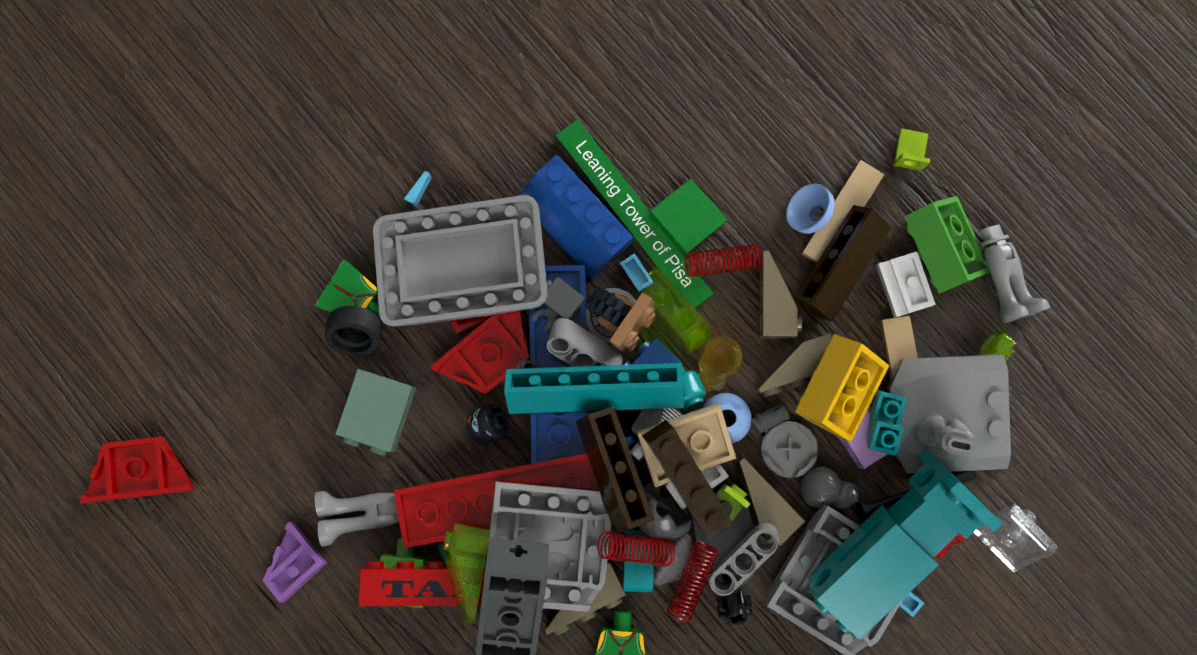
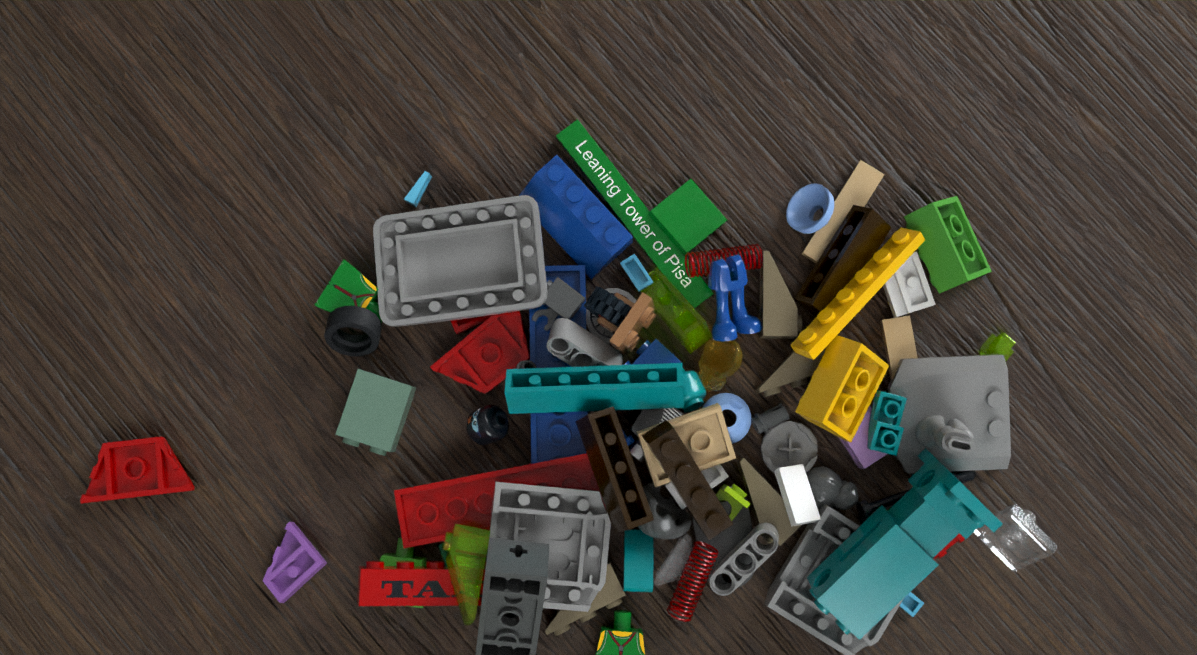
light grey piece [315,491,399,547] -> none
red piece [597,531,676,567] -> none
black gear [717,588,753,625] -> none
lime bracket [893,129,930,171] -> none
light grey piece [980,224,1050,324] -> none
none -> blue piece [708,255,762,342]
none -> white tile [774,464,821,527]
none -> yellow plate [790,227,925,360]

